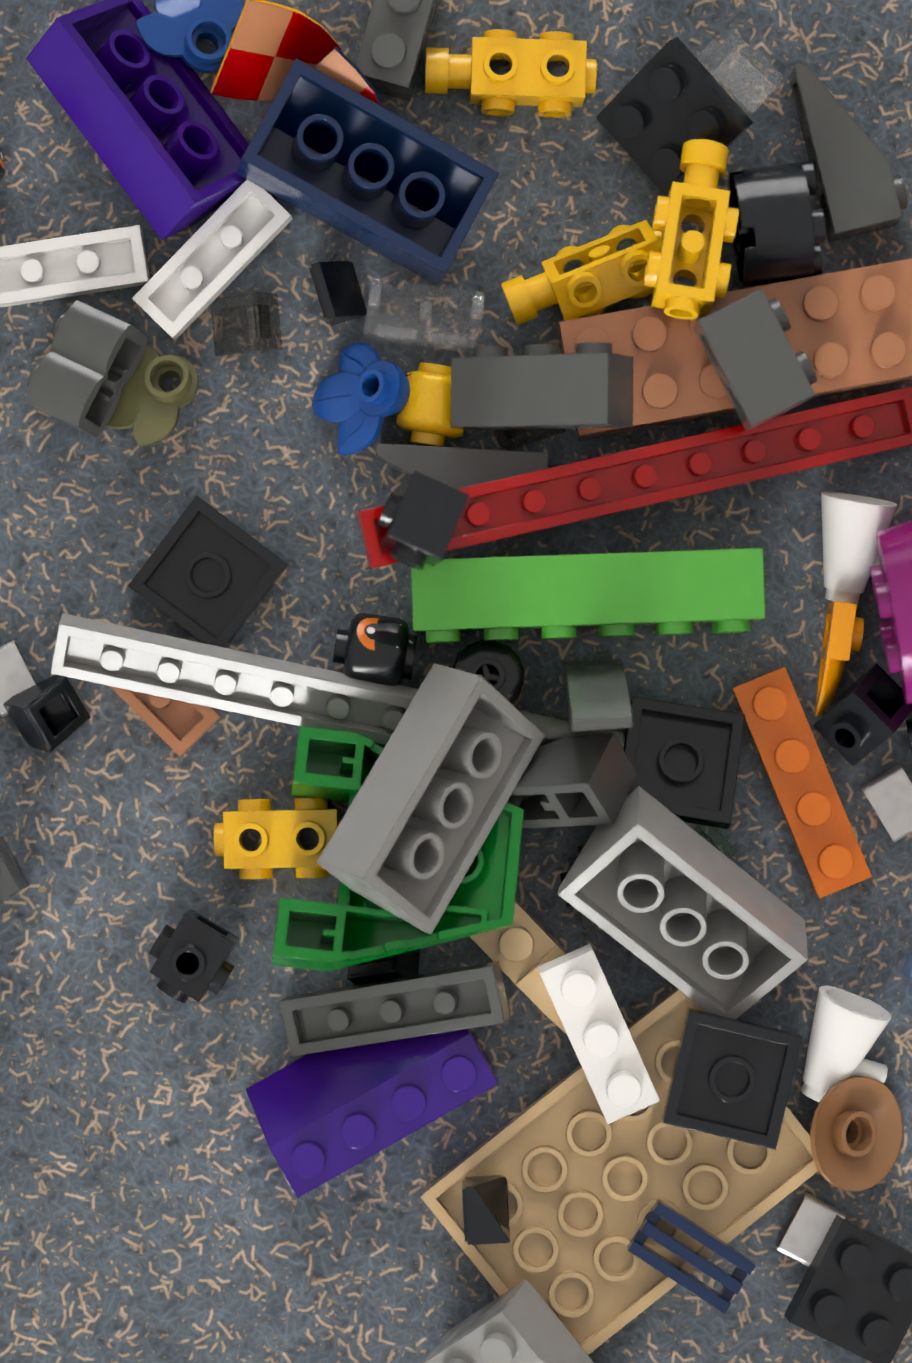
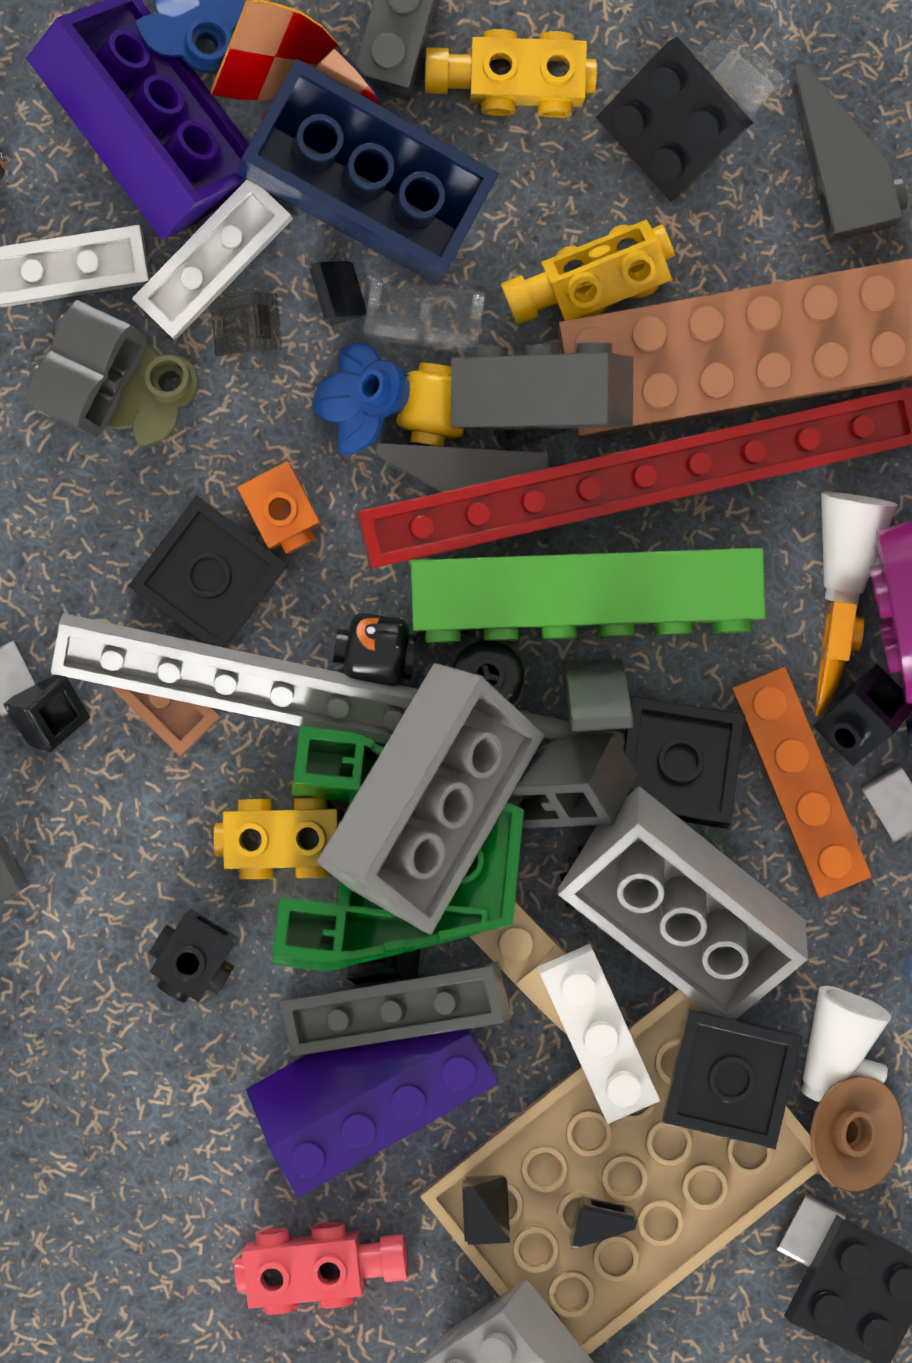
black brick [377,471,469,570] -> none
dark blue tile [627,1199,756,1314] -> none
yellow brick [643,139,739,320] -> none
dark grey brick [694,289,817,432] -> none
black brick [728,161,826,286] -> none
none -> coral brick [234,1221,409,1315]
none -> orange brick [237,461,322,555]
none -> black slope [570,1196,637,1249]

